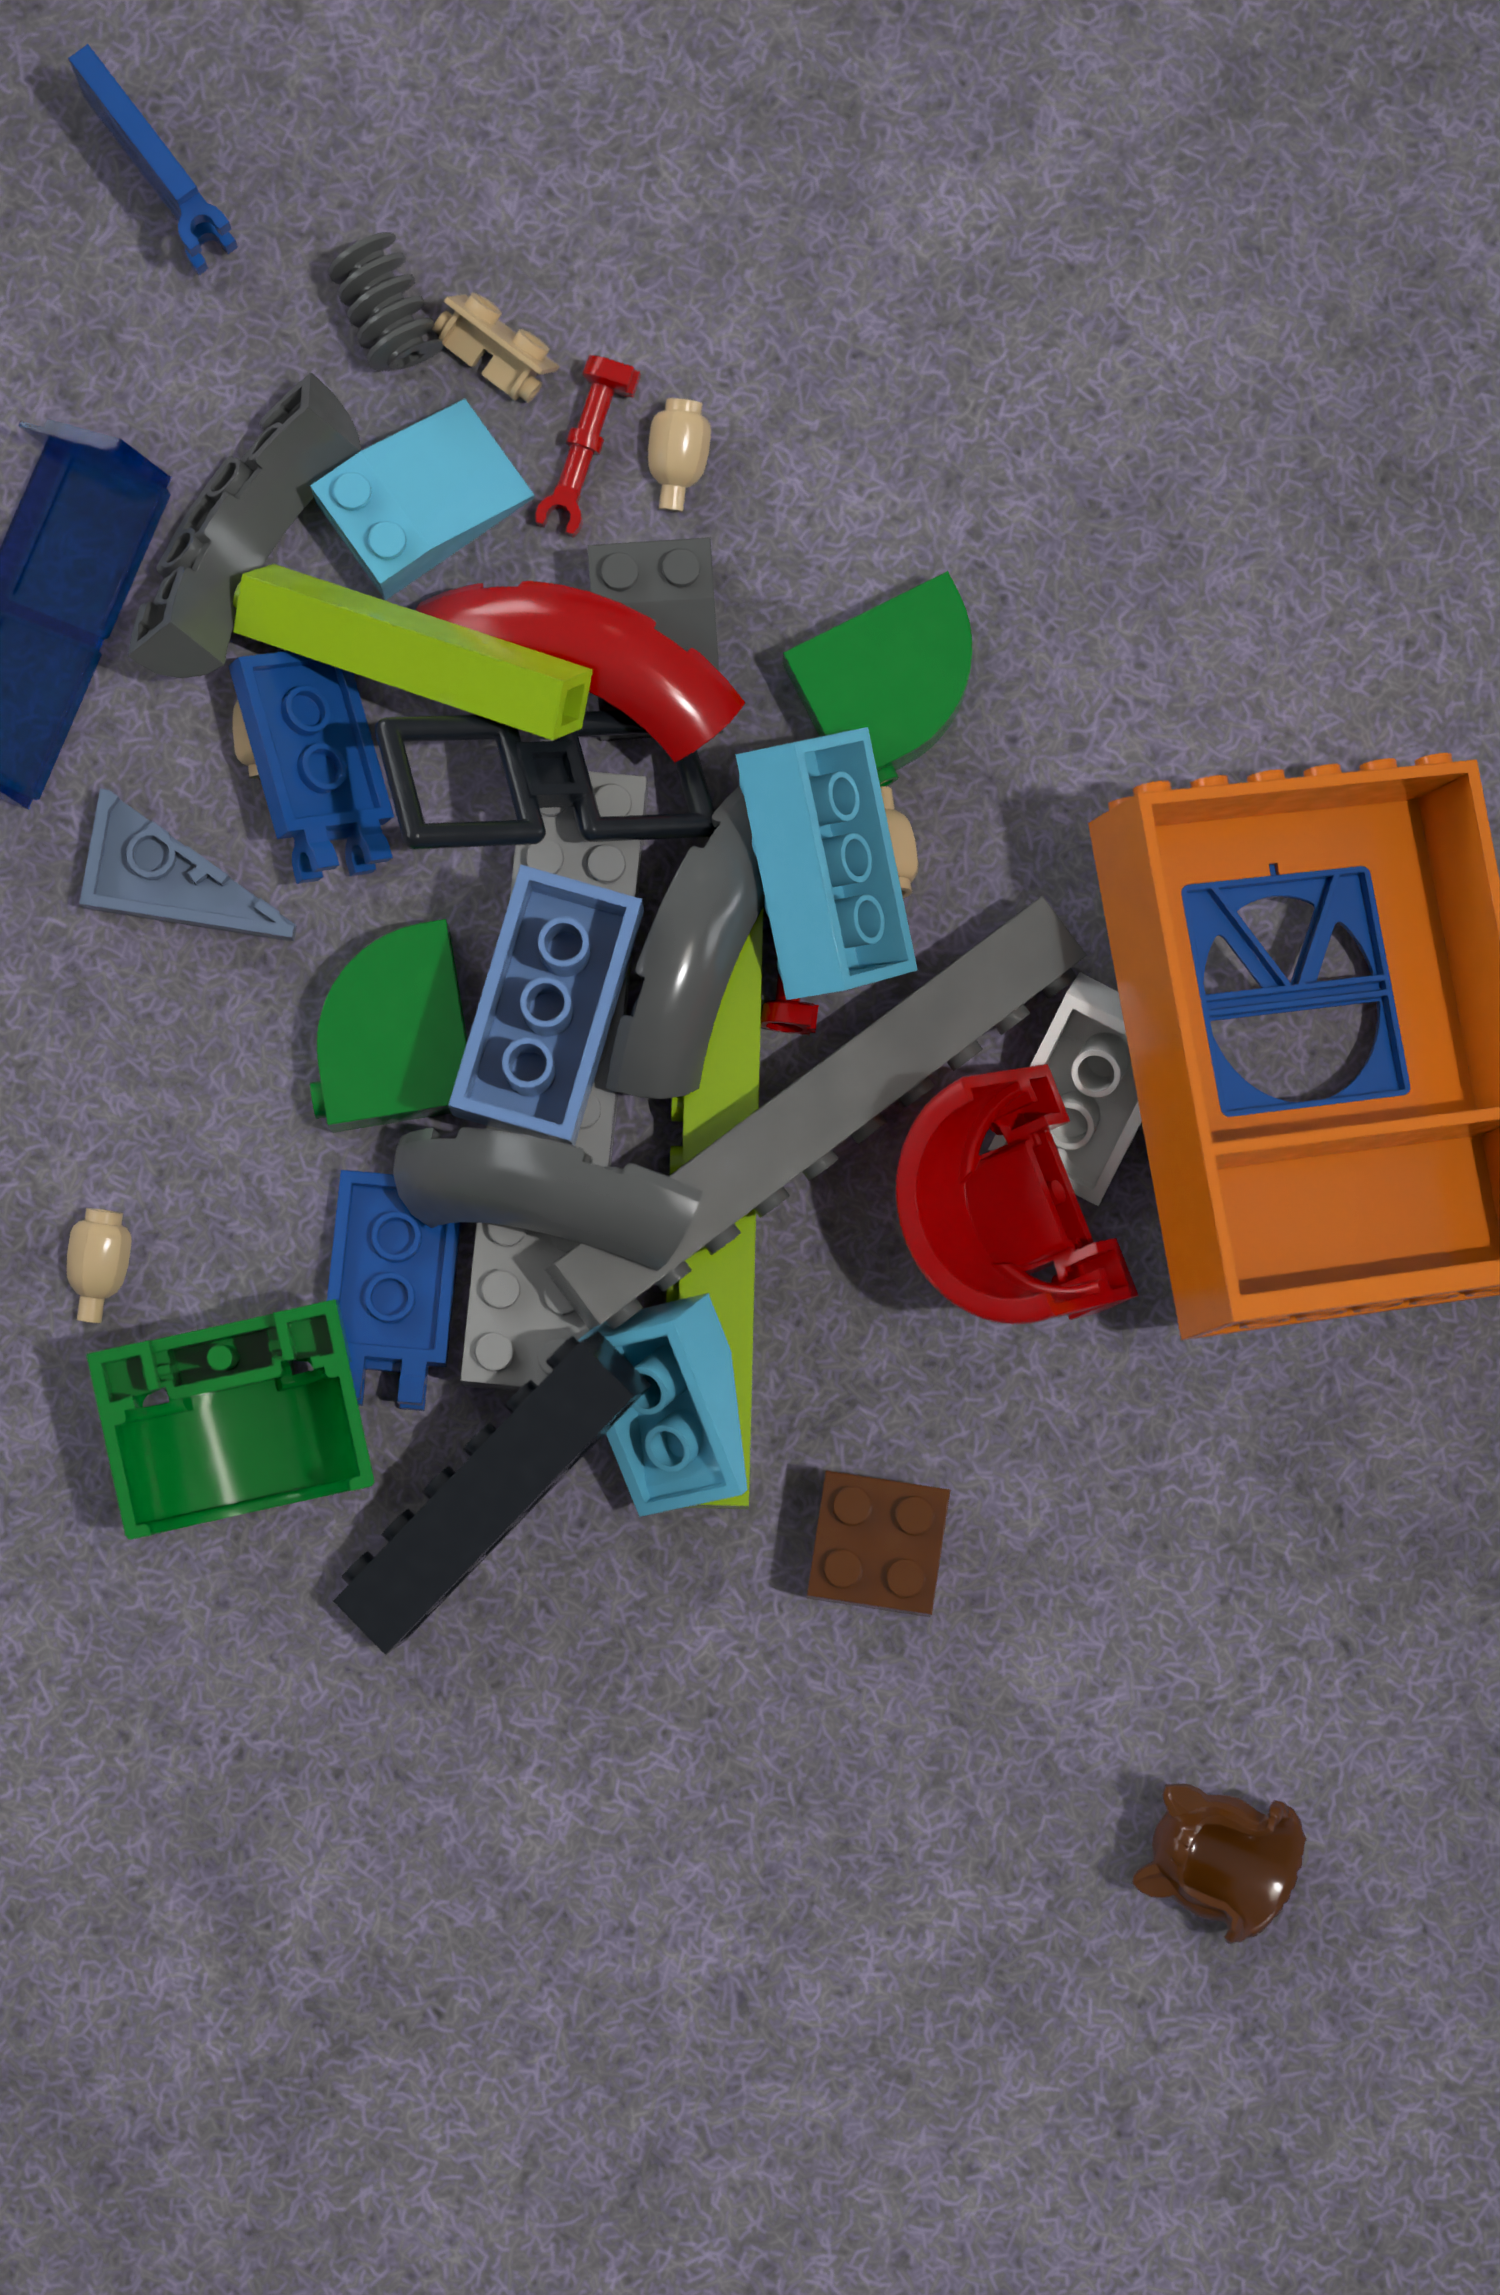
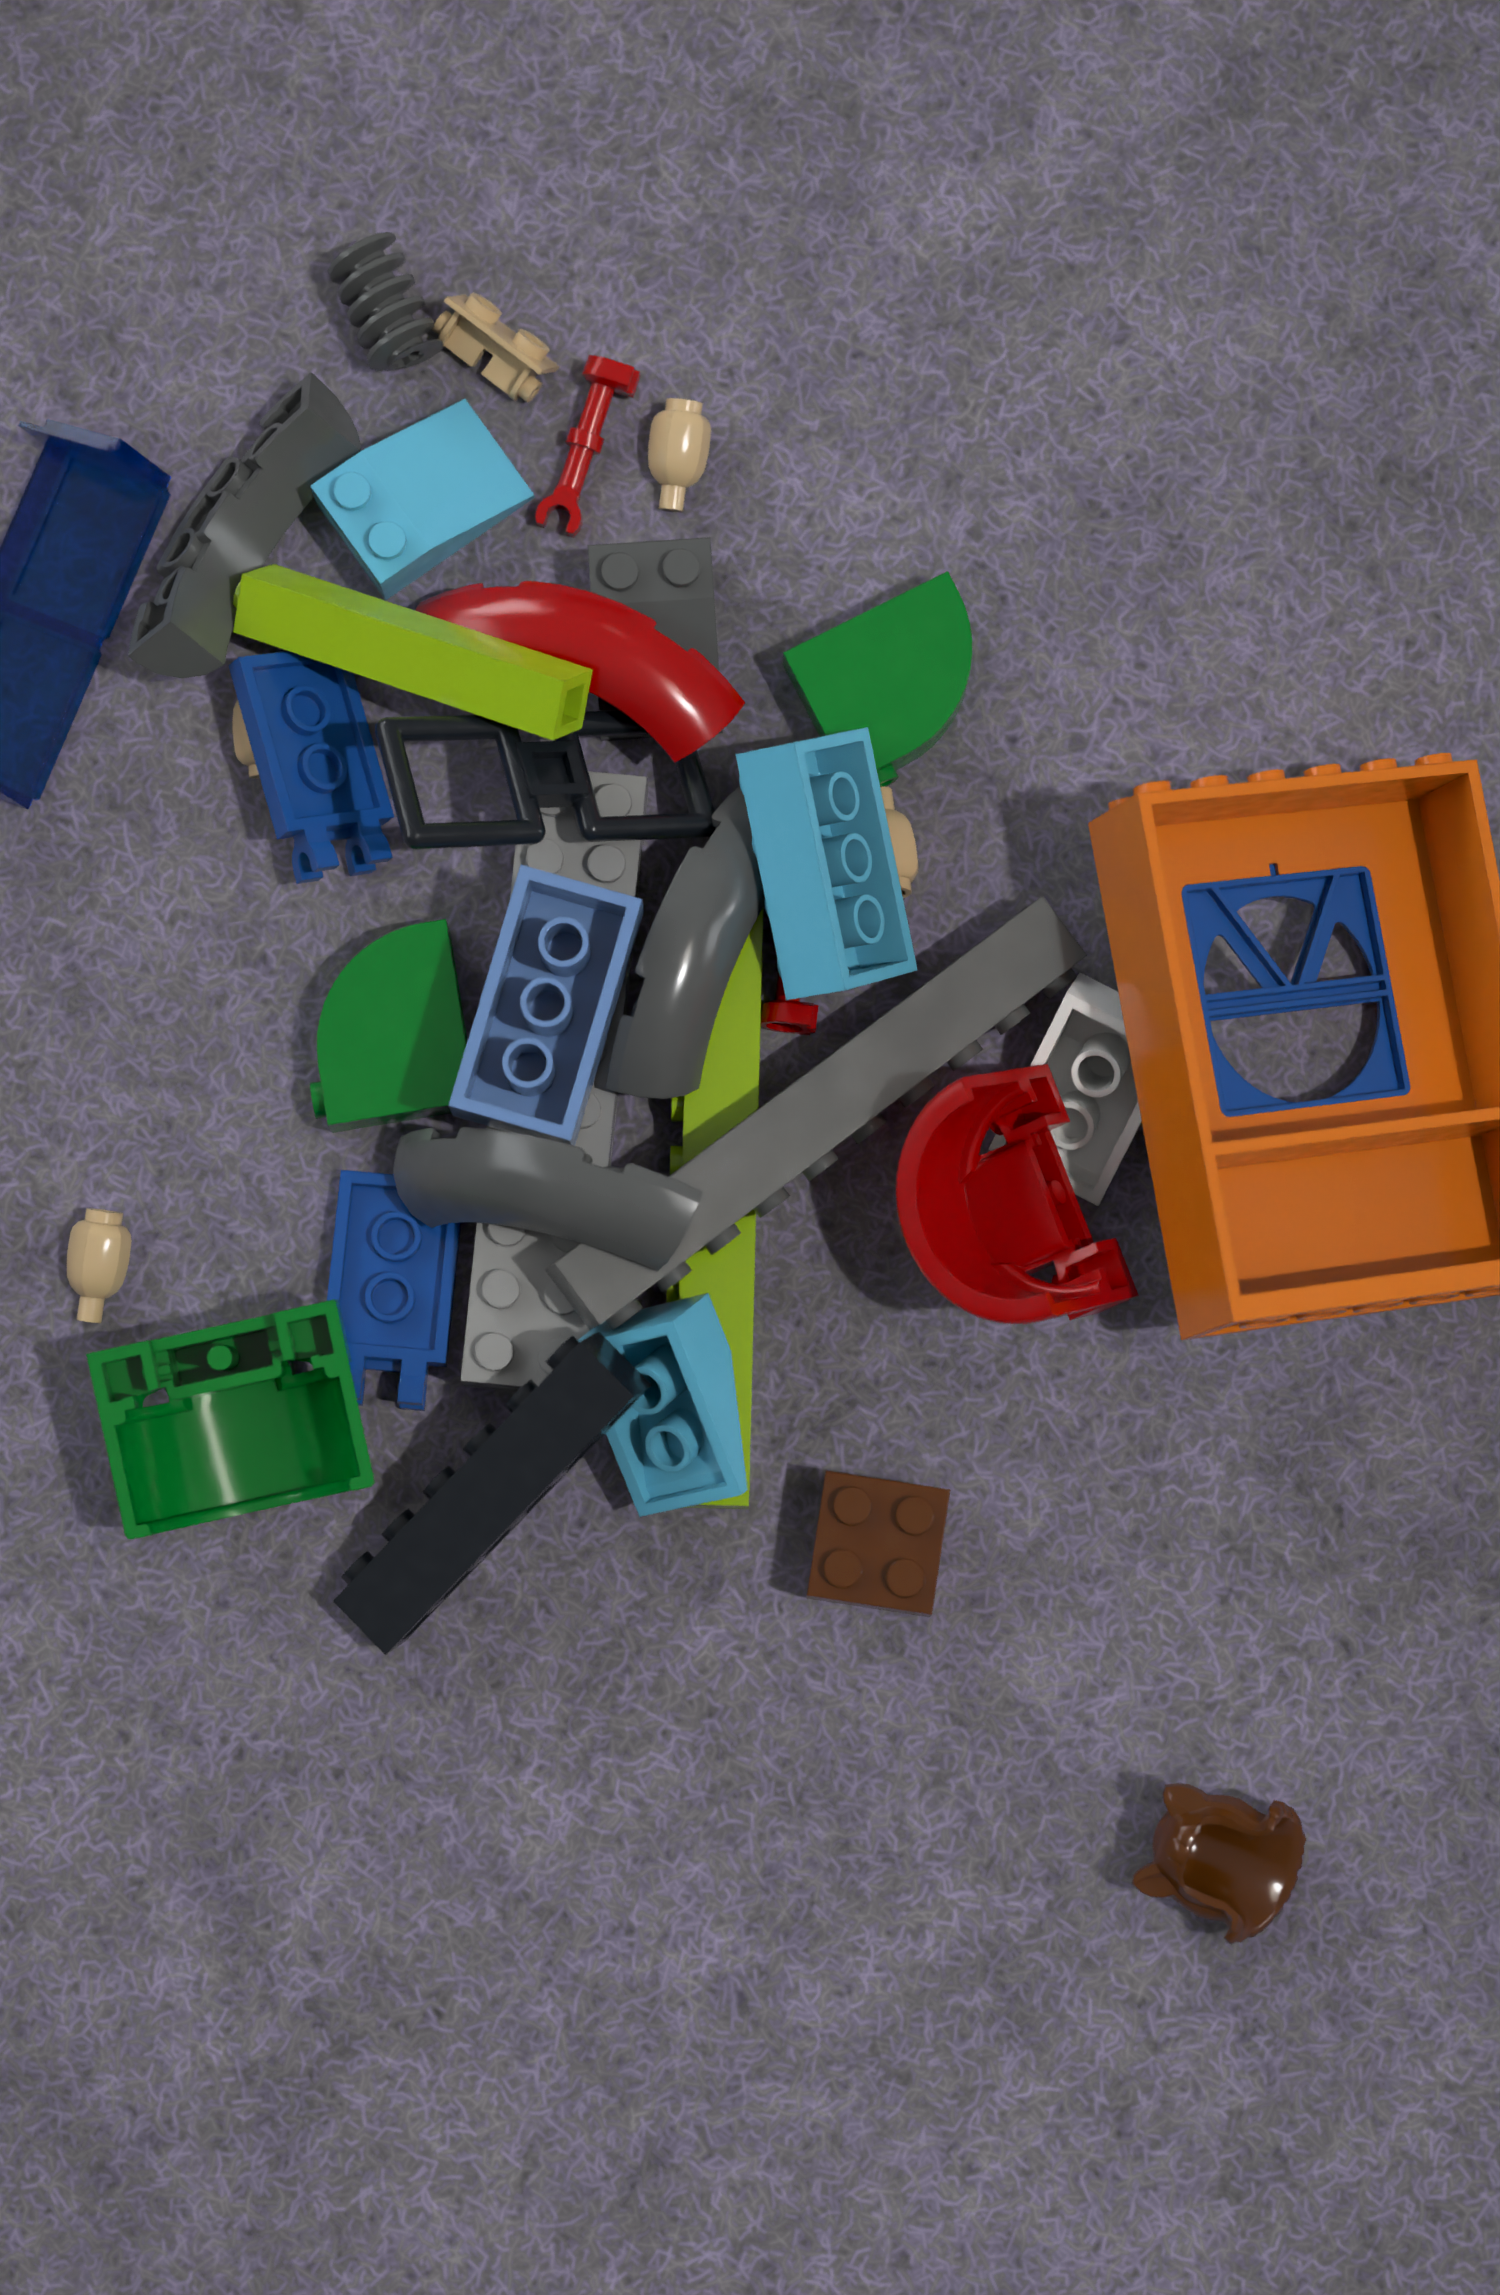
blue tile [68,44,238,275] -> none
sand blue wing [79,789,297,941] -> none

